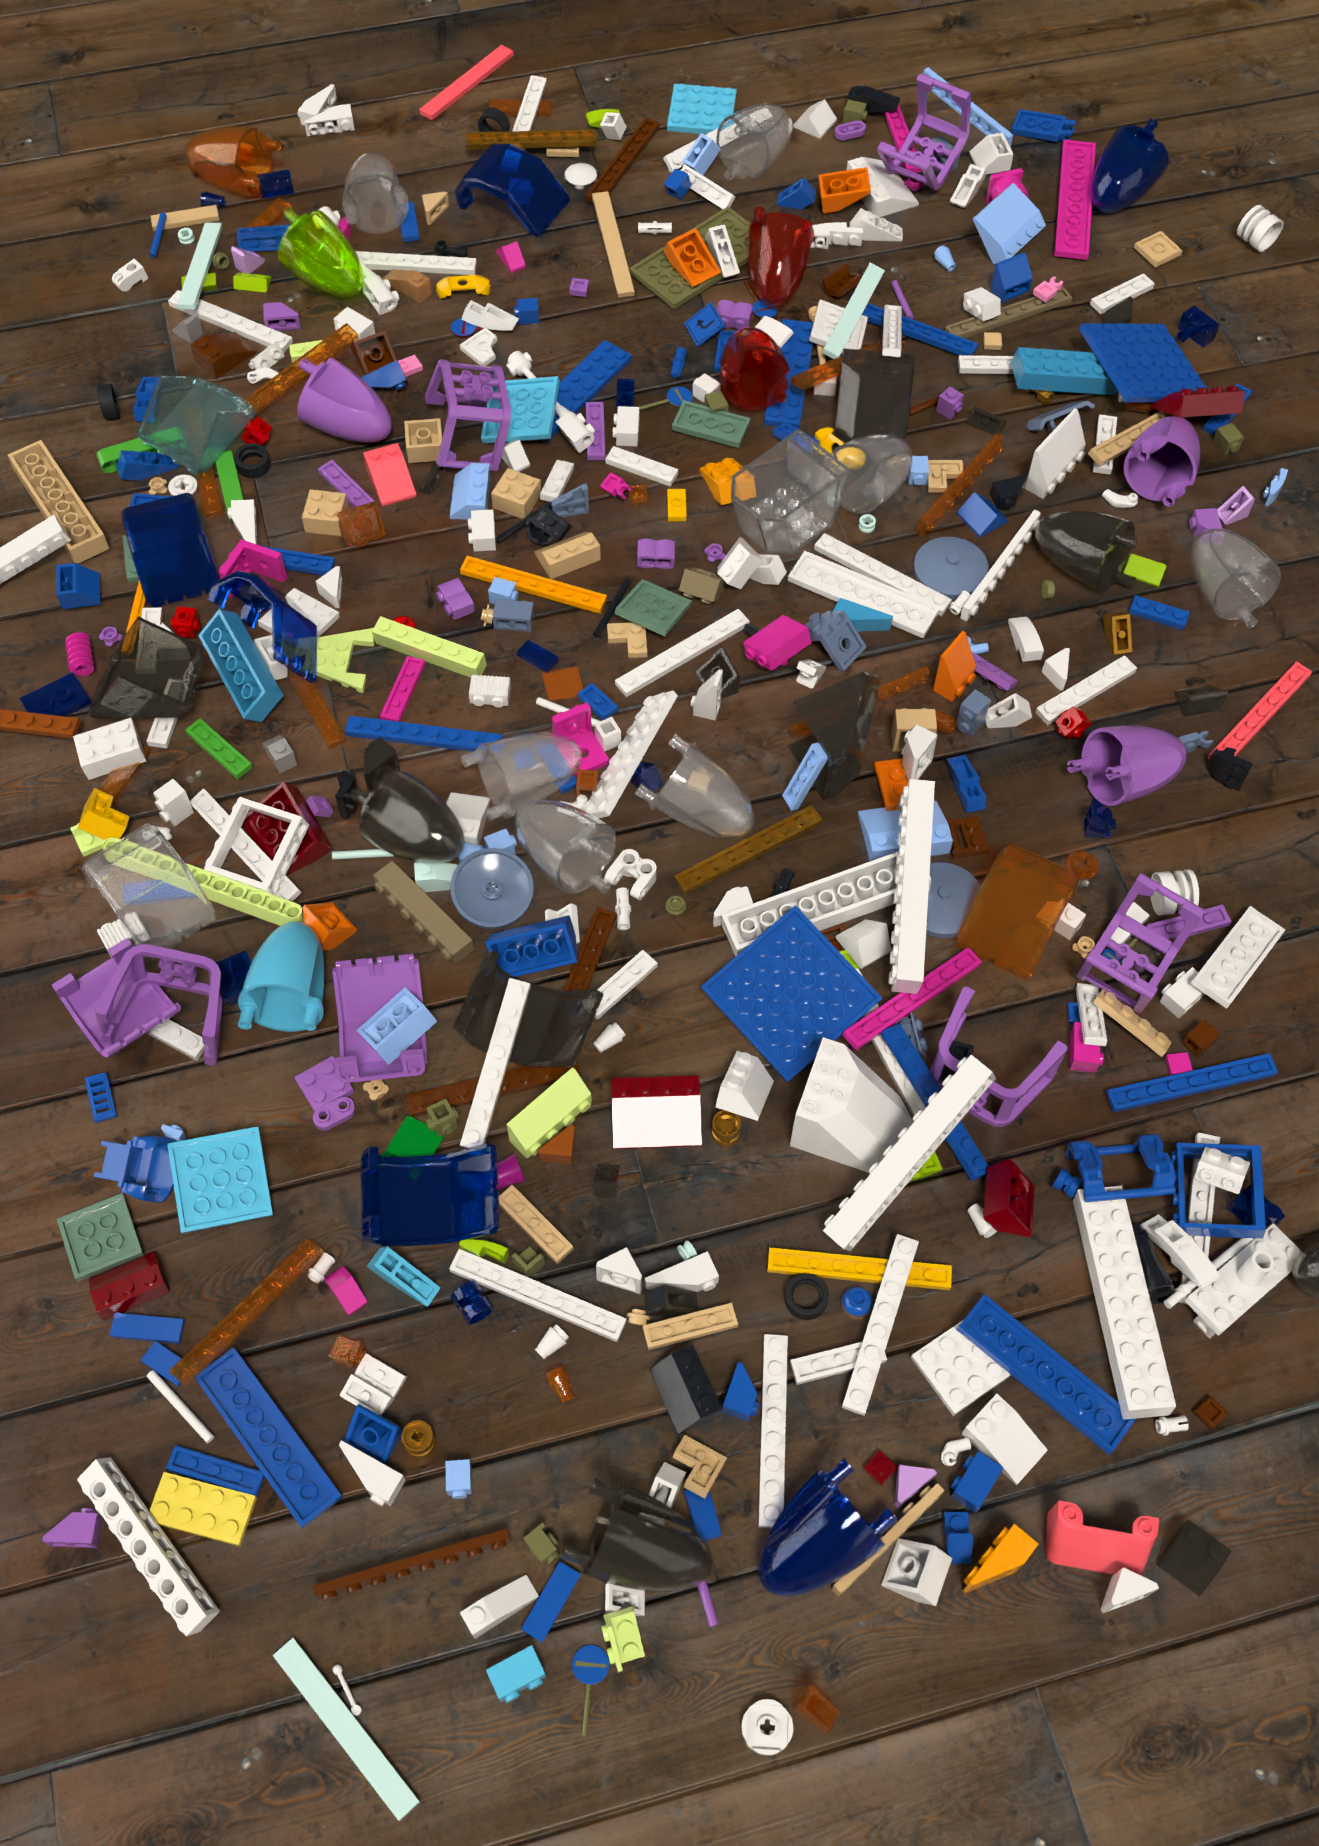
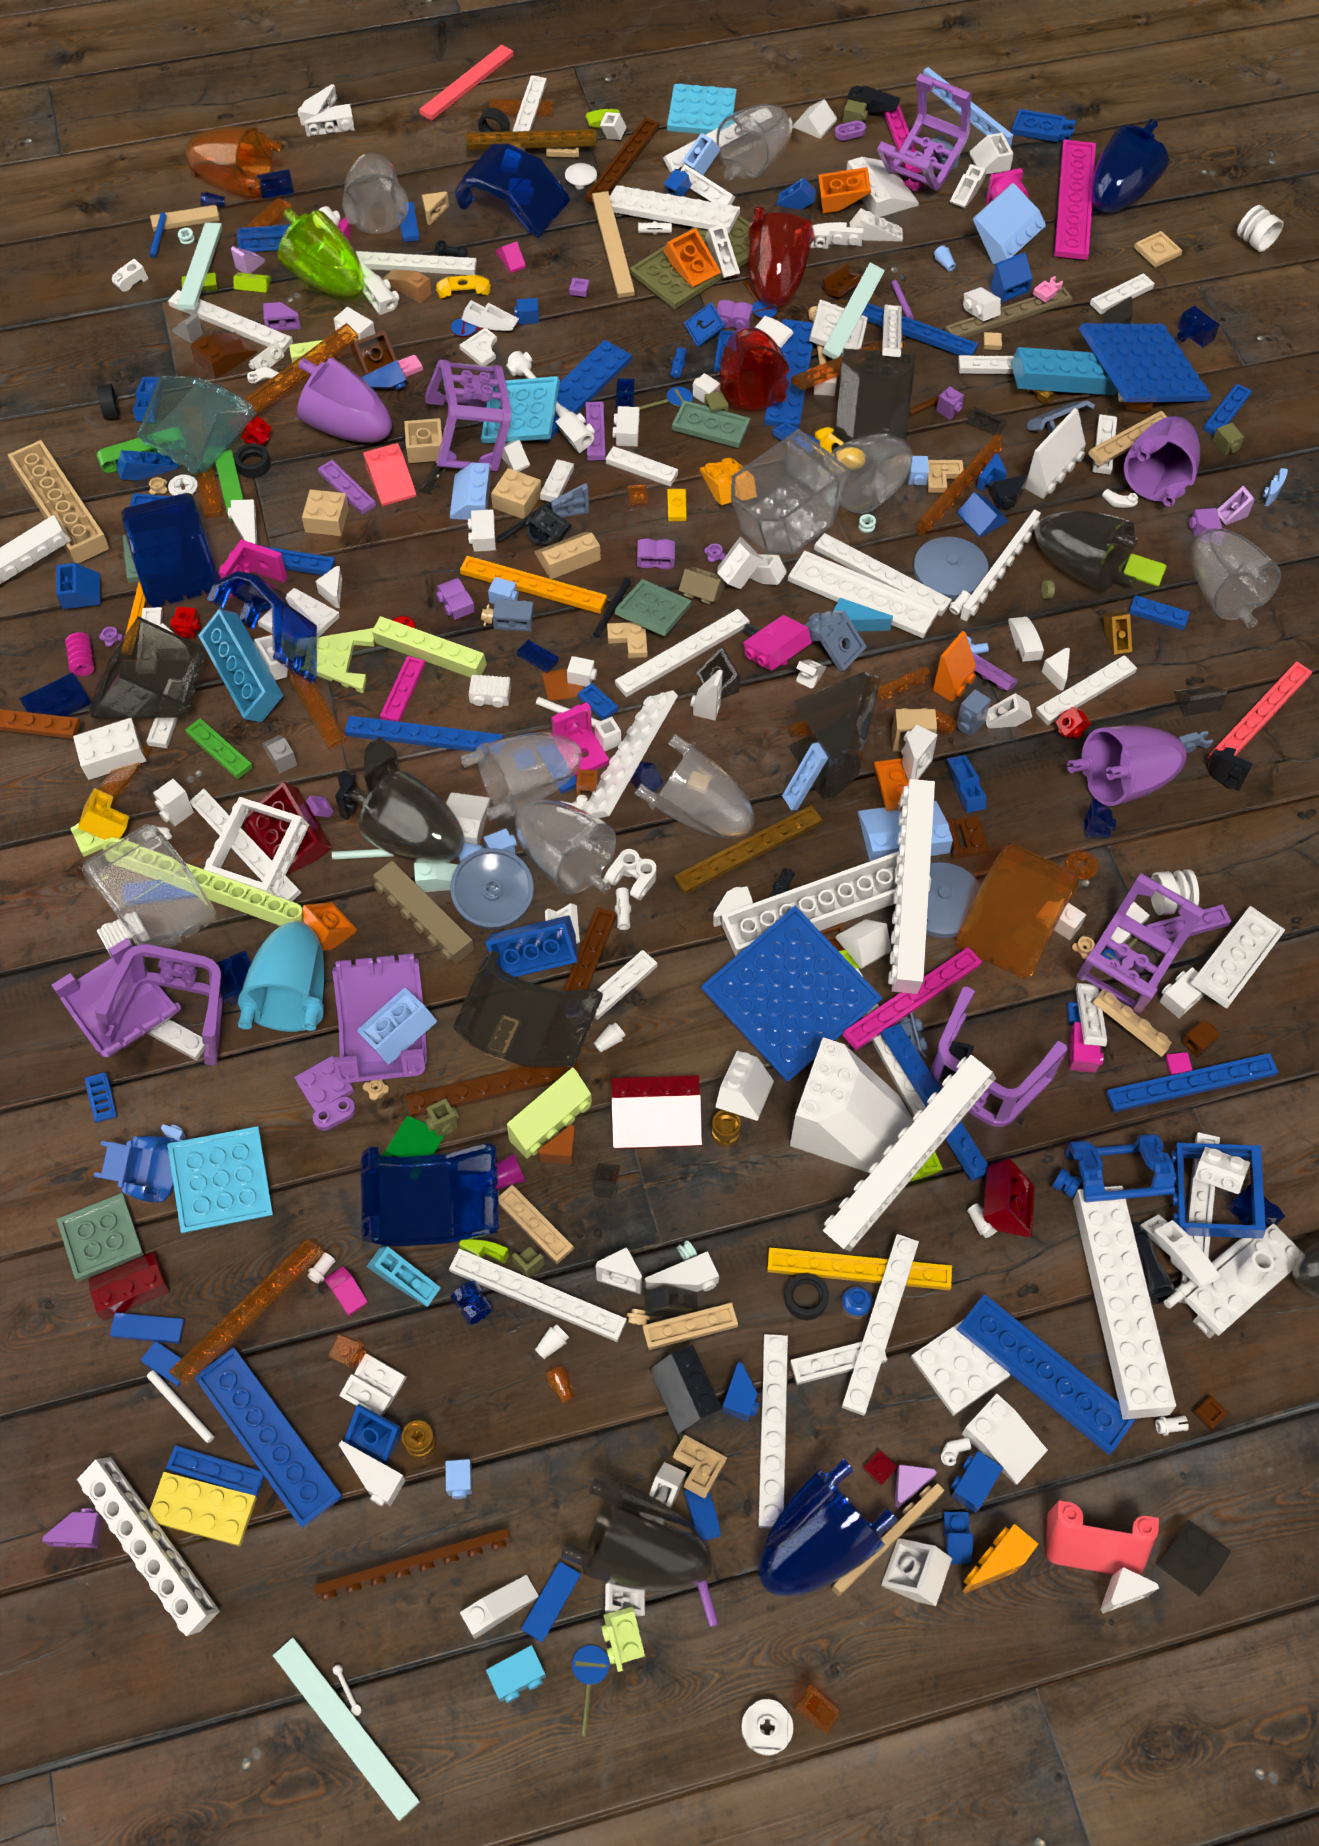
olive plate [212,252,229,270] -> none
clear orange slope [337,501,386,547] -> none
white plate [460,978,531,1152] -> none
olive brick [523,1522,561,1566] -> none
dark pink plate [600,472,632,499] -> none
olive plate [665,896,686,916] -> none
dark red slope [1151,385,1245,417] -> none
none -> white brick [567,656,597,687]
none -> white plate [610,185,740,233]
none -> blue slope [976,453,1007,492]

